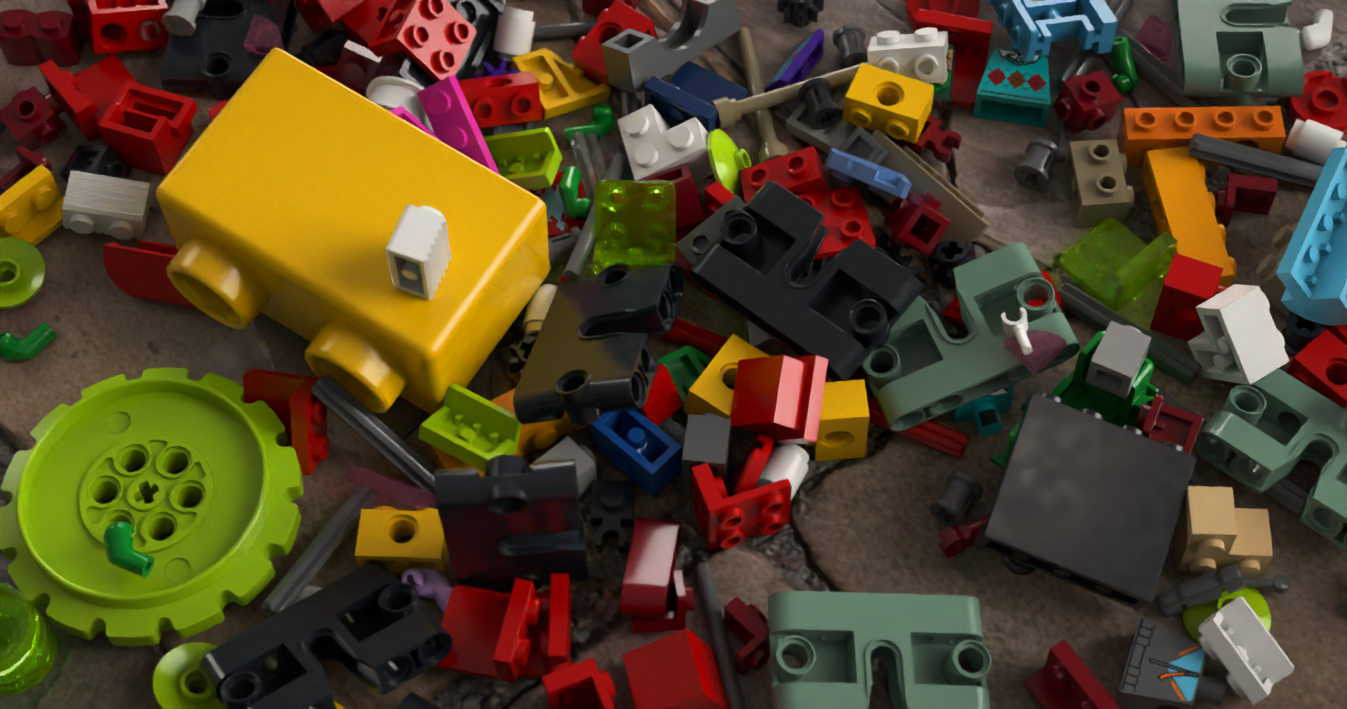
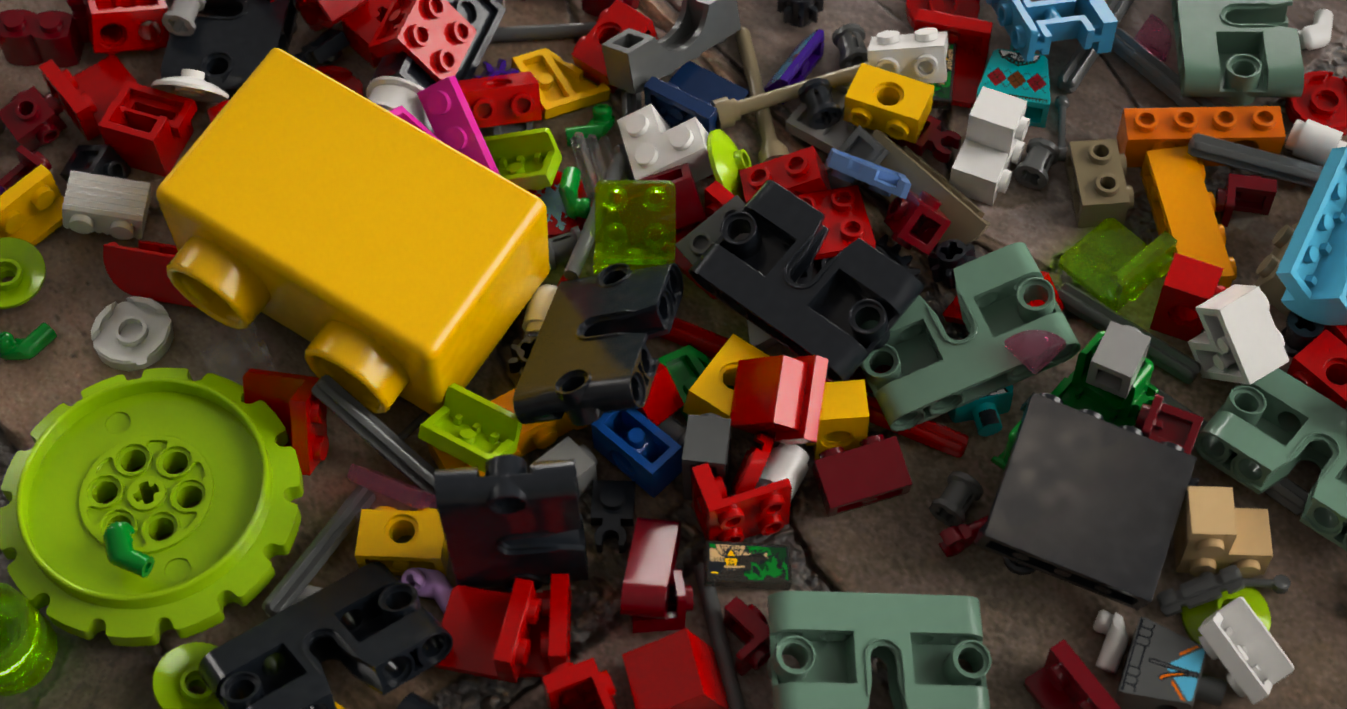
clear pink tile [244,15,284,55] -> none
dark red bracket [333,40,383,91] -> none
white brick [385,205,452,300] -> none
white brick [492,6,536,62] -> none
white hand [1001,308,1033,355] -> none
dark red brick [1053,69,1123,134] -> none
green arm [1111,36,1138,94] -> none
none -> white tile [91,296,174,371]
none -> white dish [152,69,229,103]
none -> tile [702,540,792,591]
none -> dark red brick [812,434,912,517]
none -> white brick [950,86,1030,206]
none -> white arm [1093,610,1129,674]

